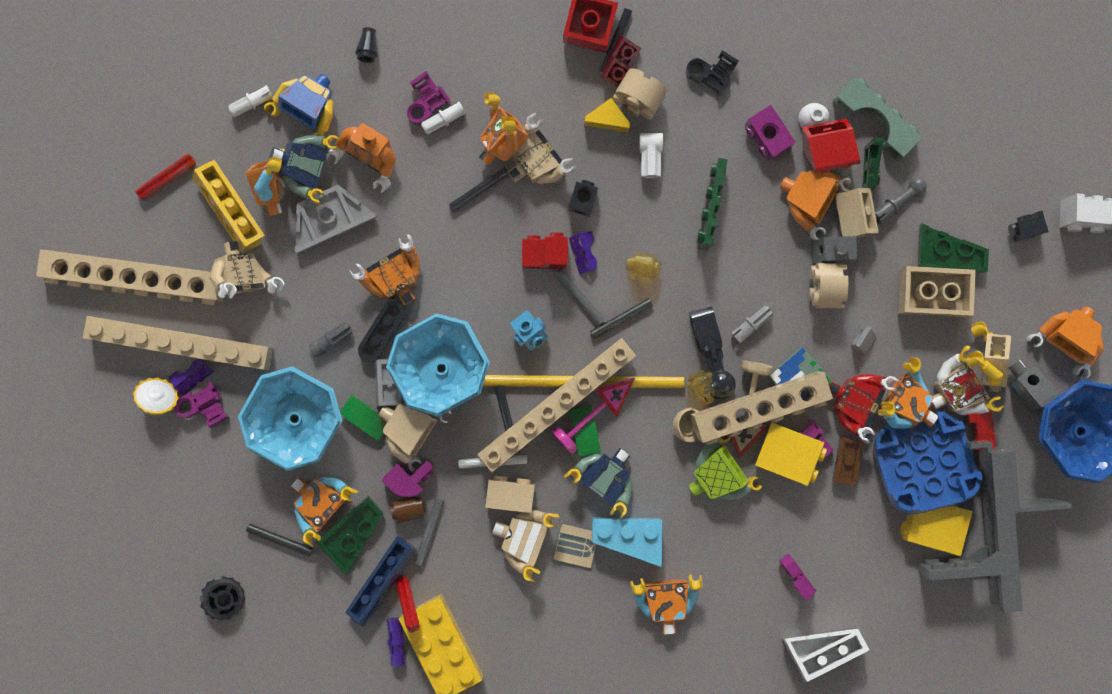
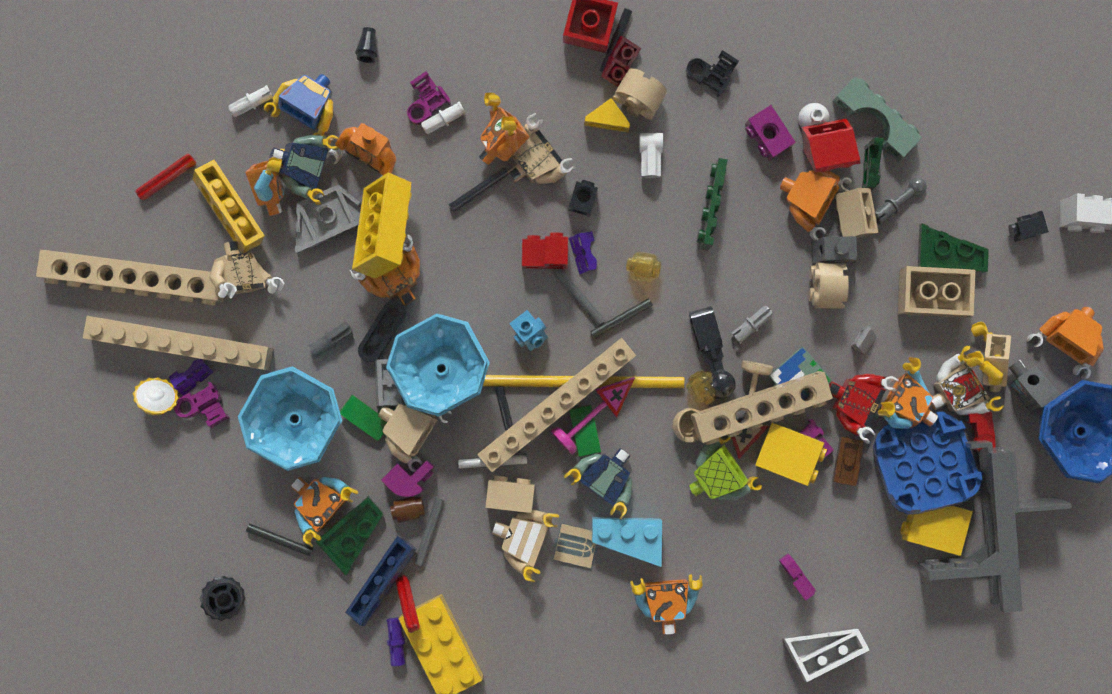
none -> yellow brick [352,172,412,279]

